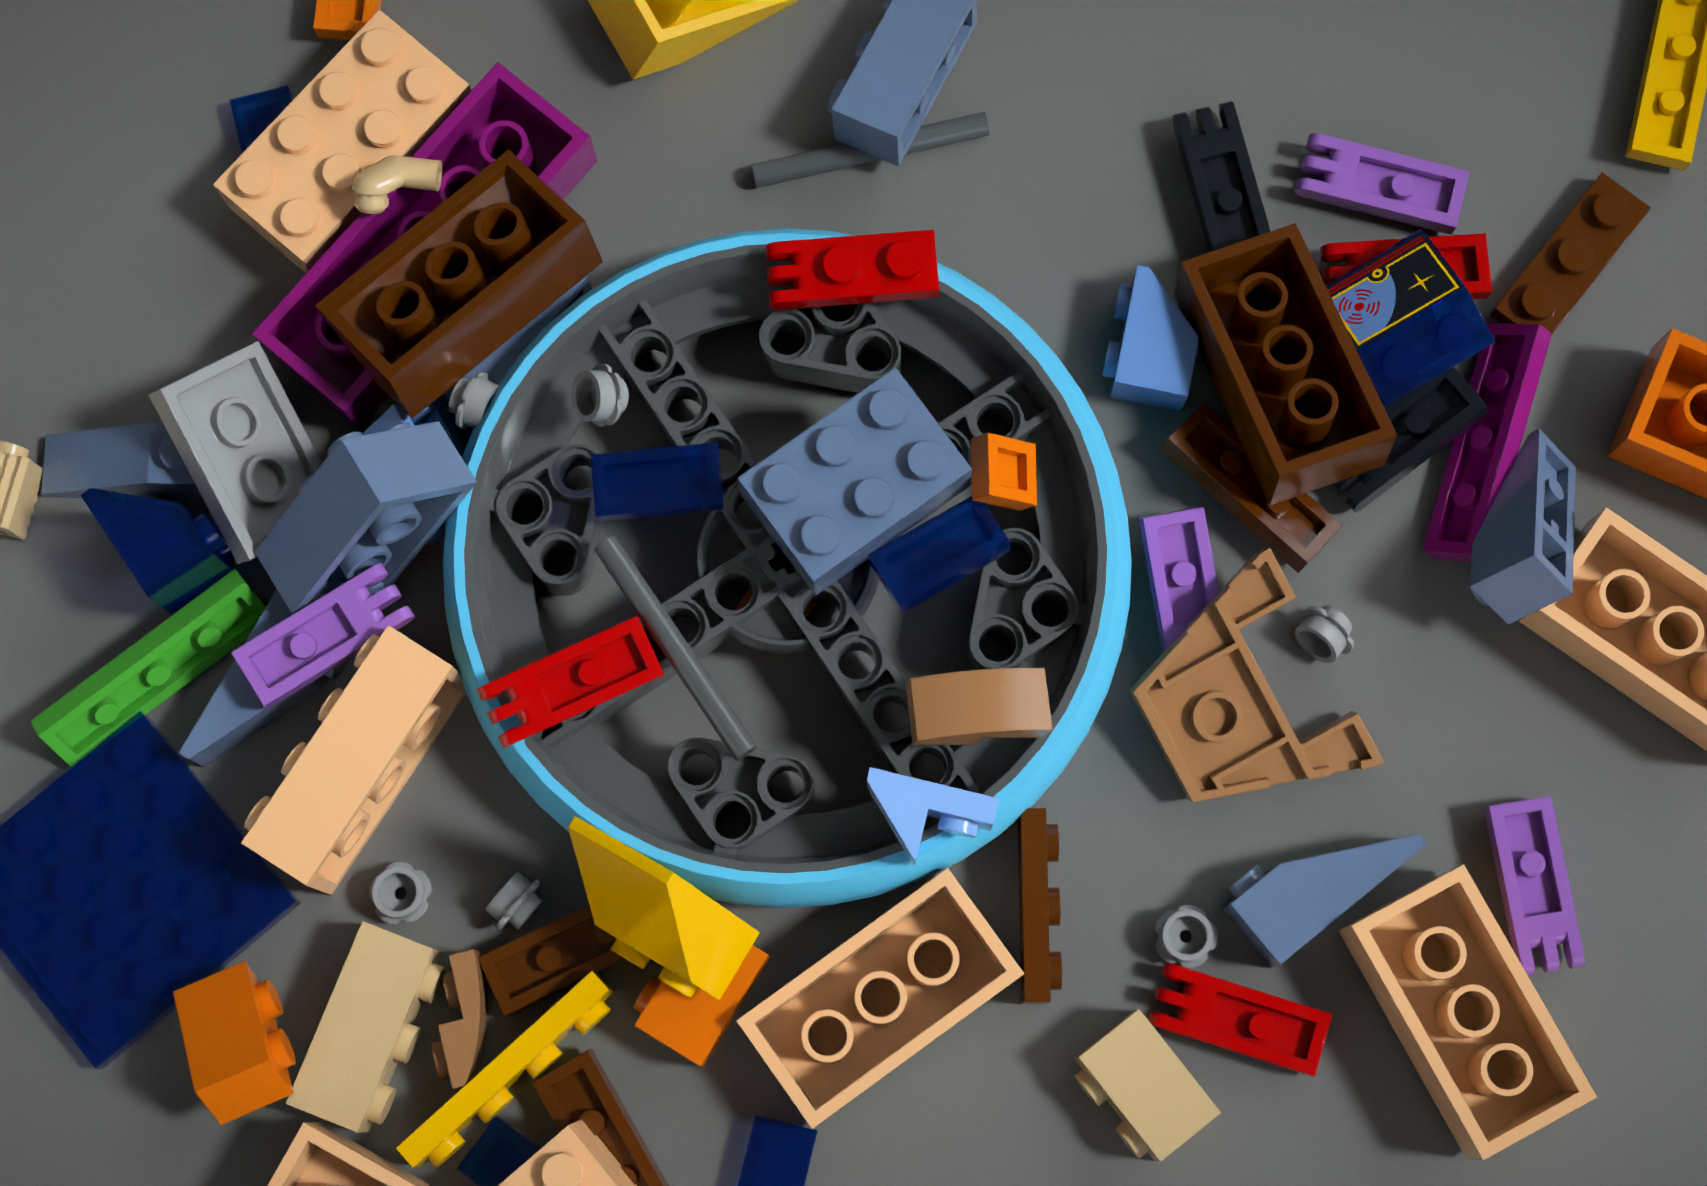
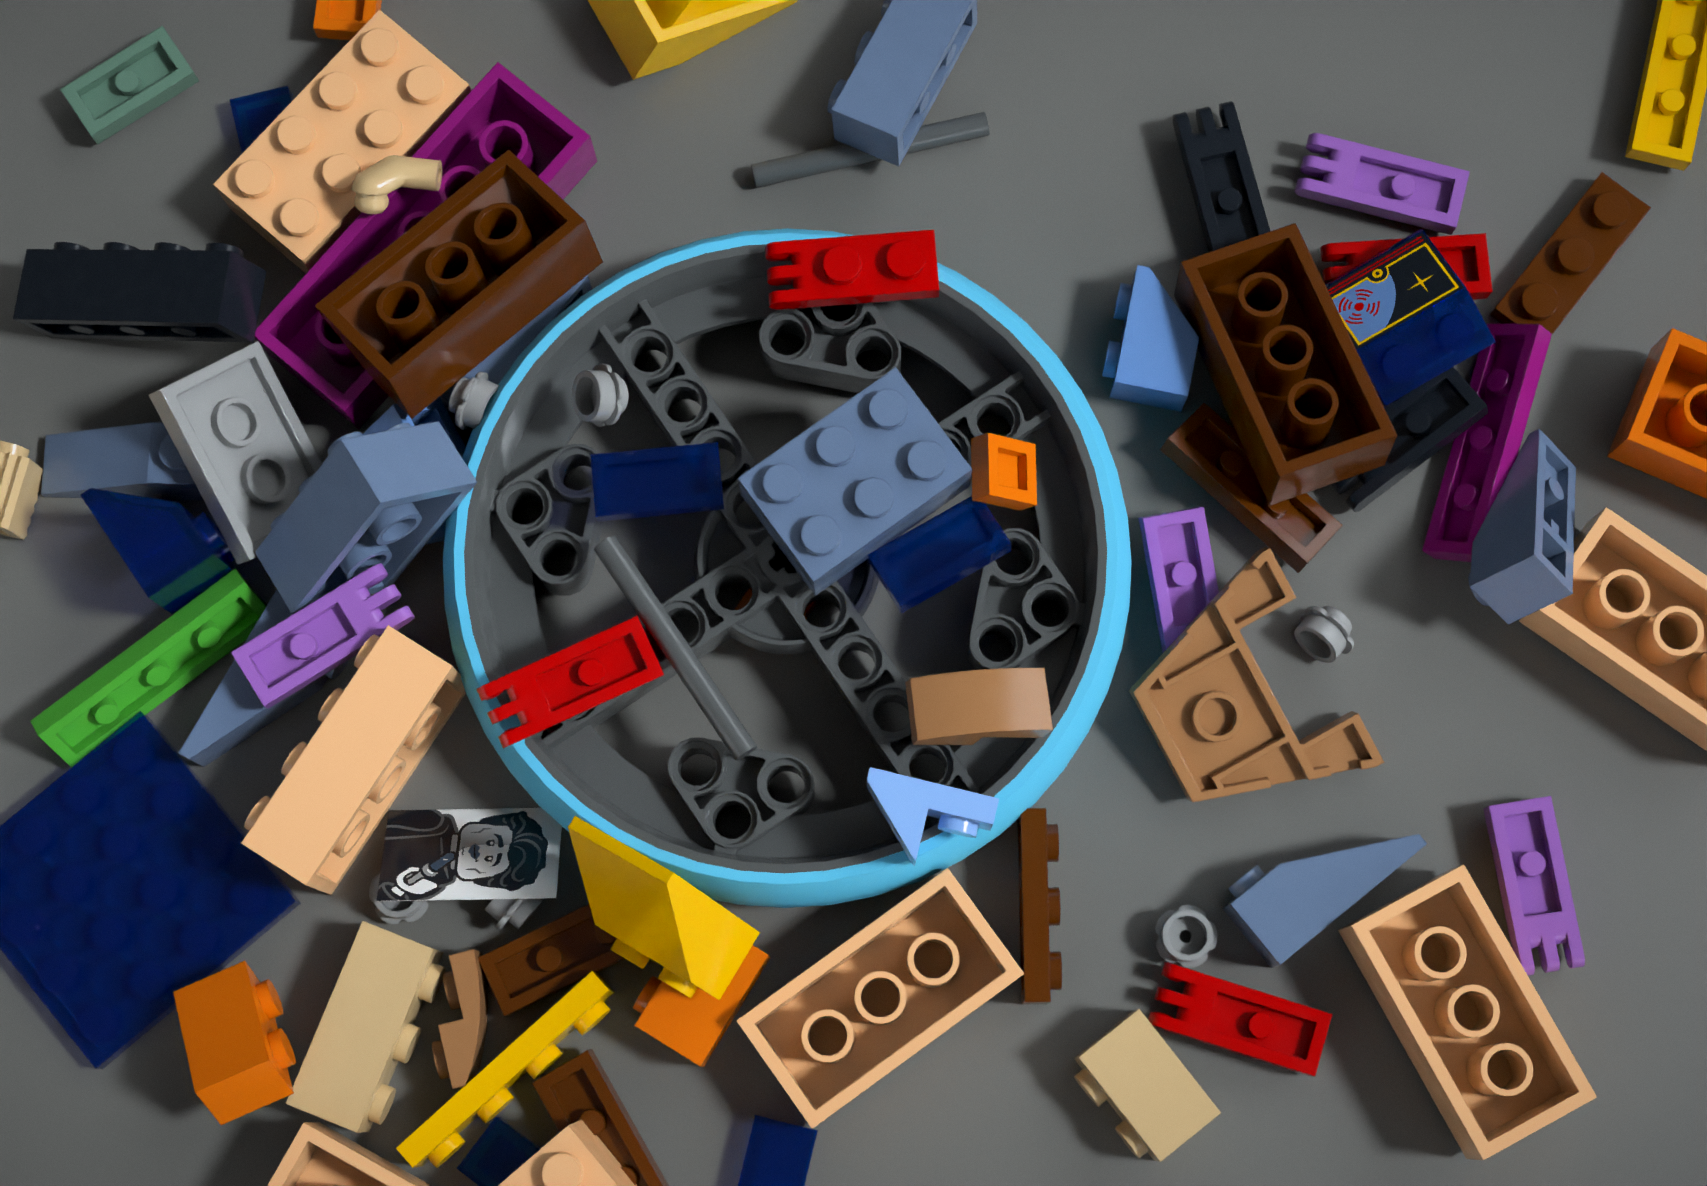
none -> black brick [13,242,266,343]
none -> sand green plate [60,25,199,144]
none -> sticker [376,808,562,901]

